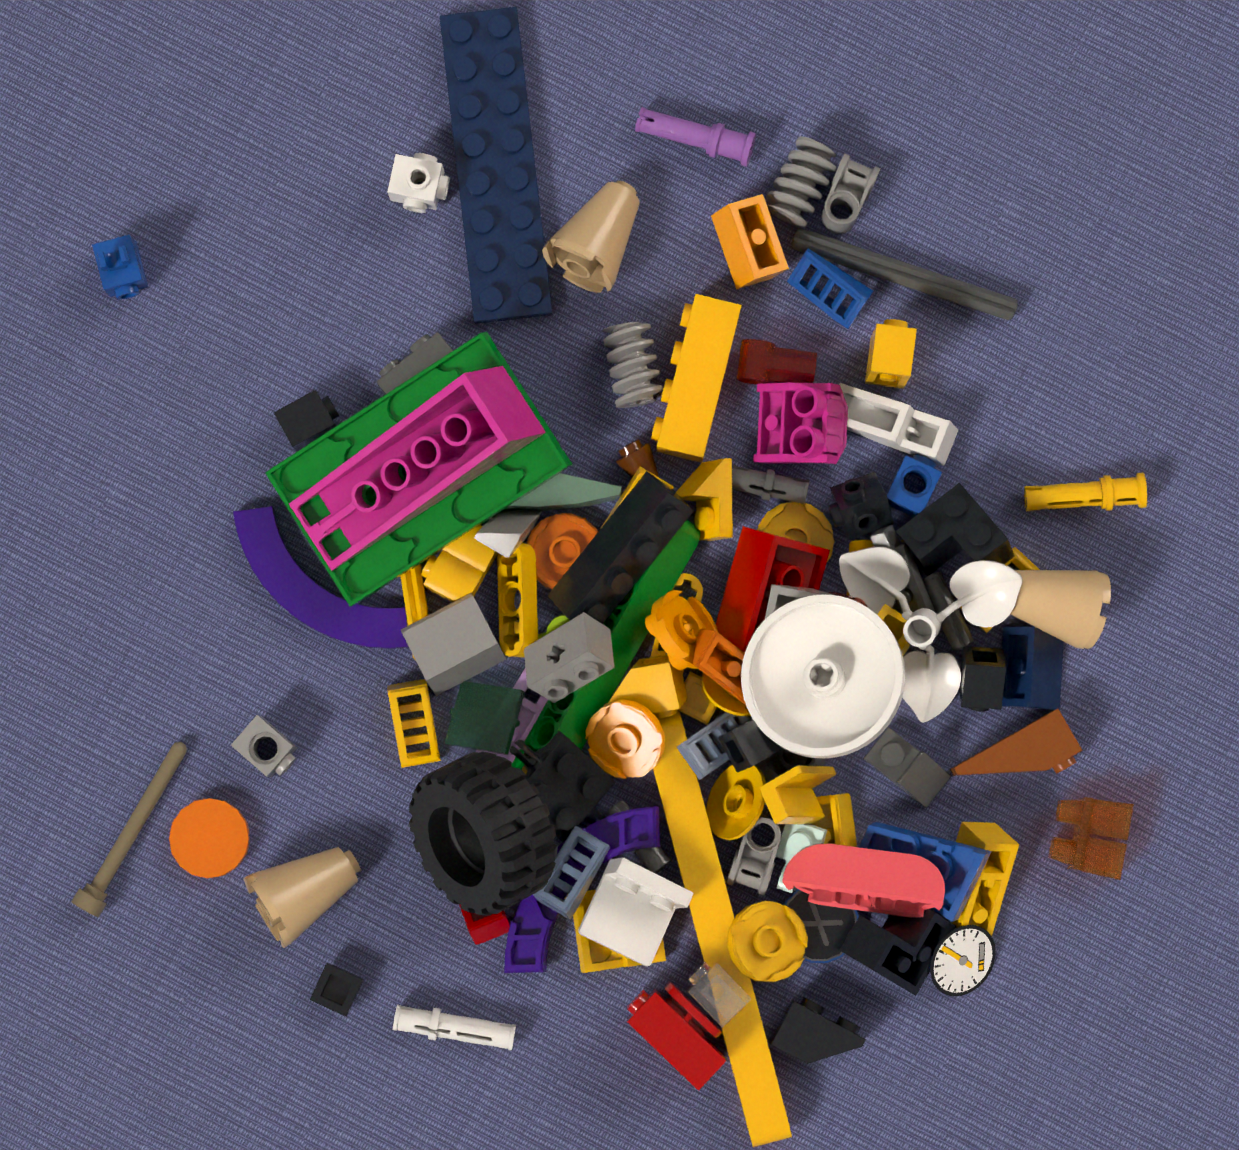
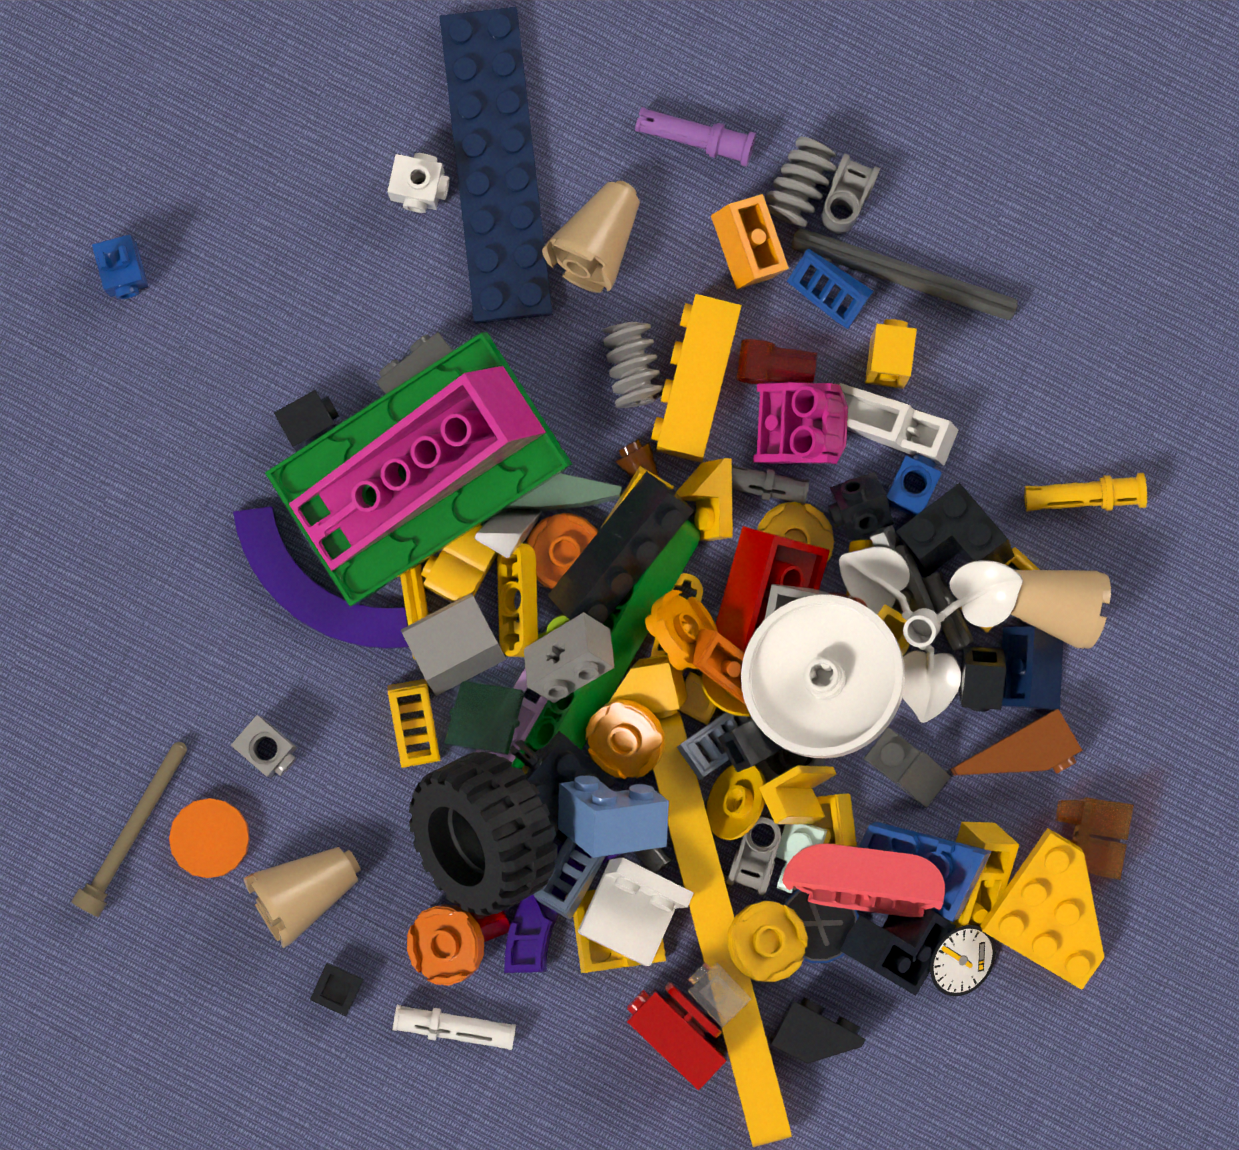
none -> orange tile [407,904,484,986]
none -> medium blue brick [558,776,669,858]
none -> yellow plate [980,828,1105,990]

